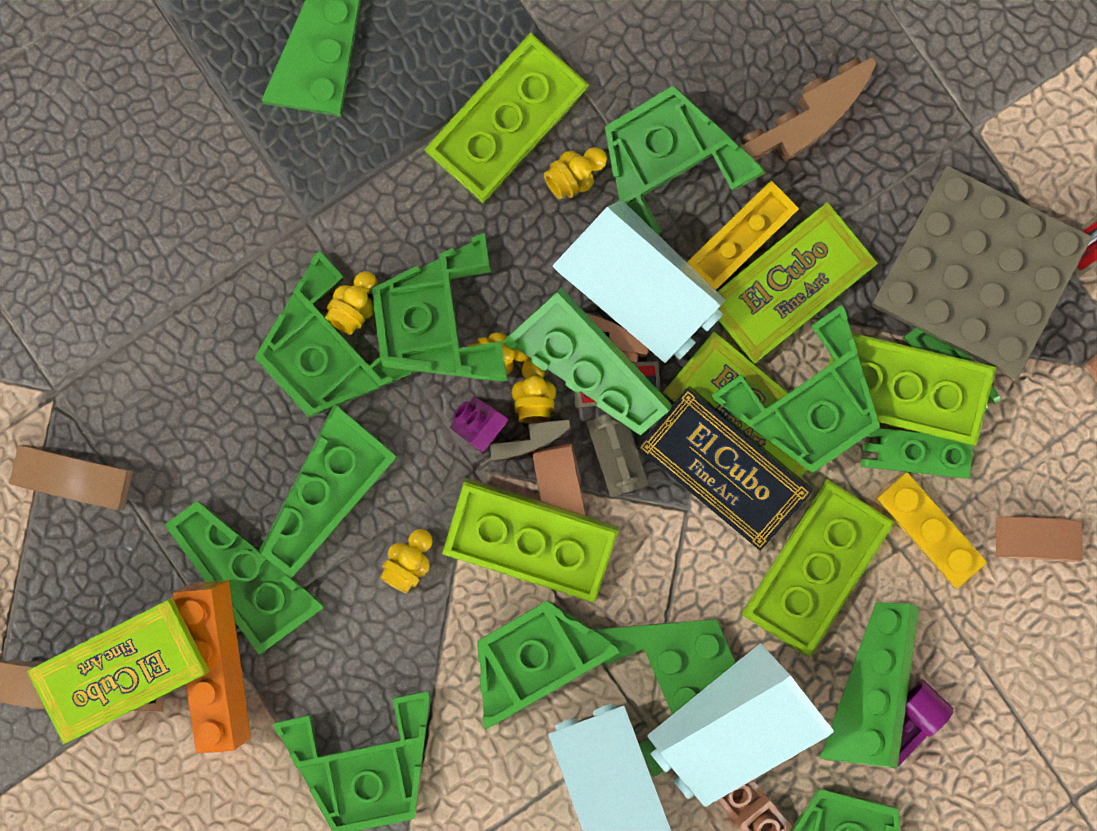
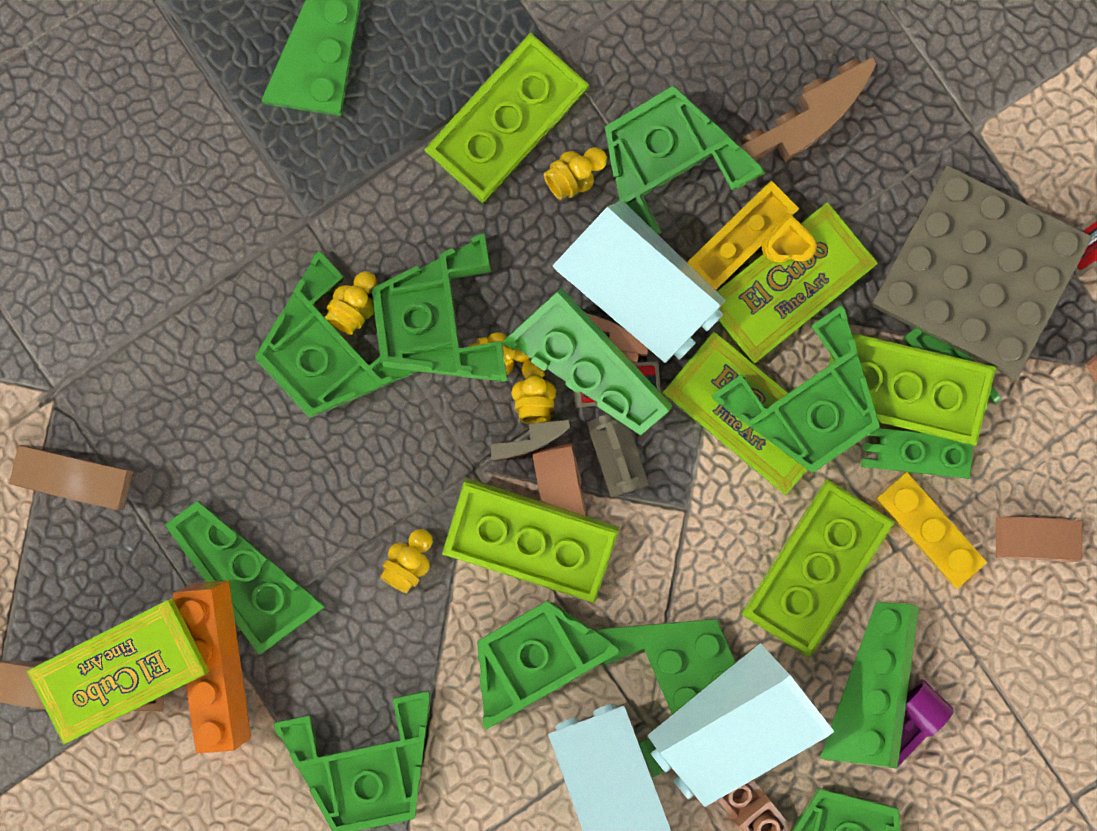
bright green wing [259,404,397,579] -> none
magenta plate [449,396,508,454] -> none
black tile [637,386,813,551] -> none
none -> yellow tile [762,214,816,263]

